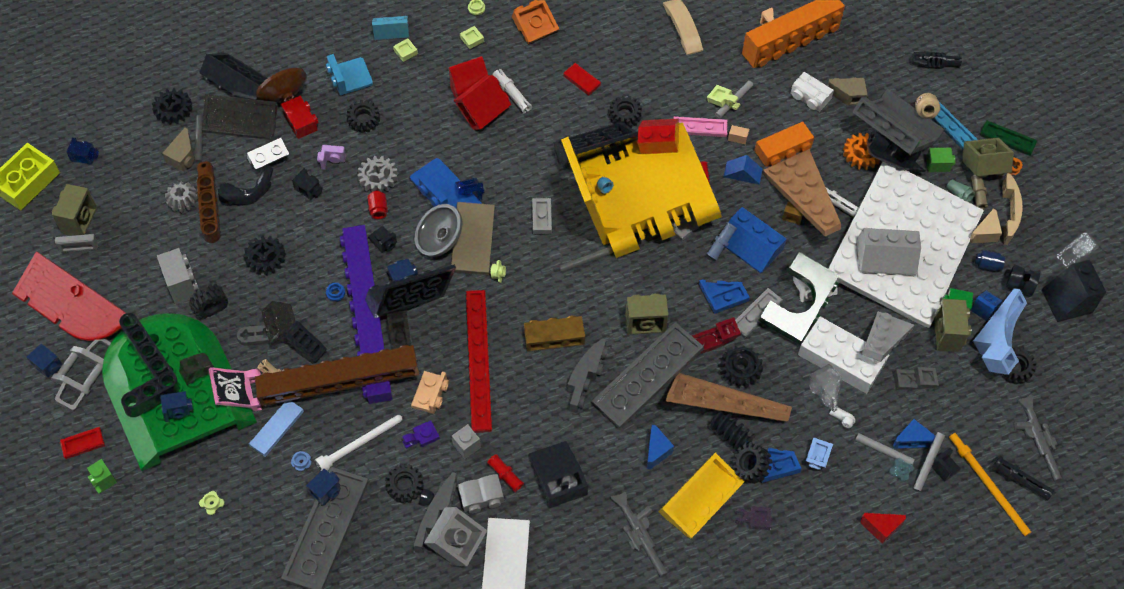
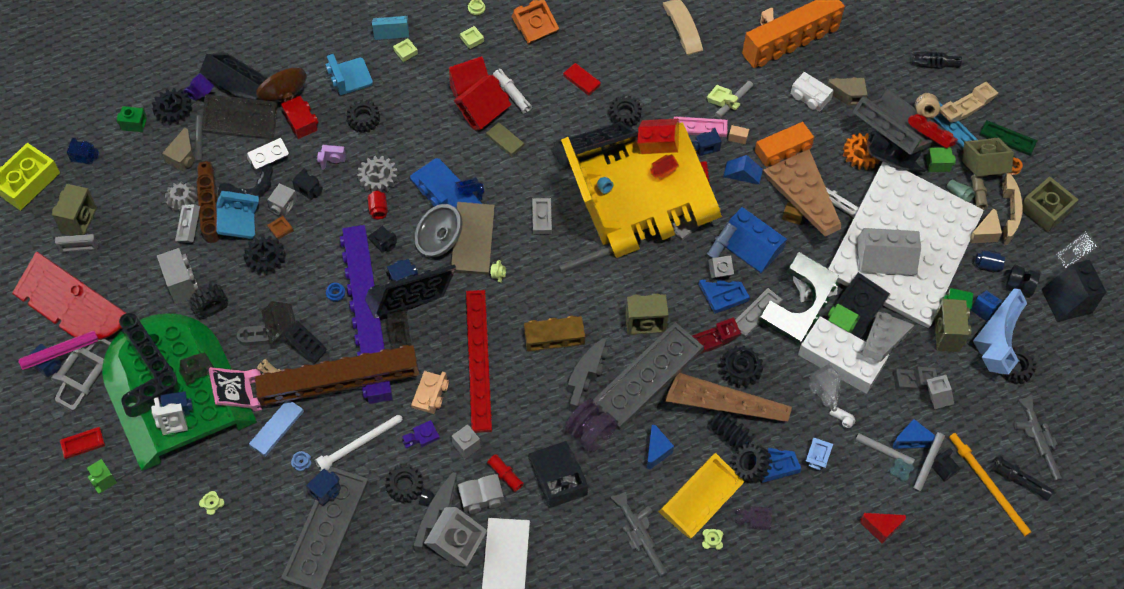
none -> dark pink axle [18,331,98,370]
none -> green brick [117,106,147,132]
none -> white bracket [151,398,188,435]
none -> light grey plate [175,204,200,243]
none -> dark purple piece [183,73,214,101]
none -> dark azure bracket [216,191,259,239]
none -> light grey brick [267,183,298,216]
none -> dark orange tile [267,216,294,240]
none -> olive tile [486,123,524,157]
none -> clear purple wheel [564,398,618,453]
none -> clear red brick [650,154,679,180]
none -> dark blue brick [692,127,722,156]
none -> yellowish green plate [702,529,723,550]
none -> light grey brick [708,255,734,278]
none -> black tile [825,272,891,338]
none -> bright green brick [828,304,860,333]
none -> red hinge [908,113,958,148]
none -> light grey brick [927,375,954,409]
none -> tan slope [939,82,998,122]
none -> olive brick [1022,176,1079,232]

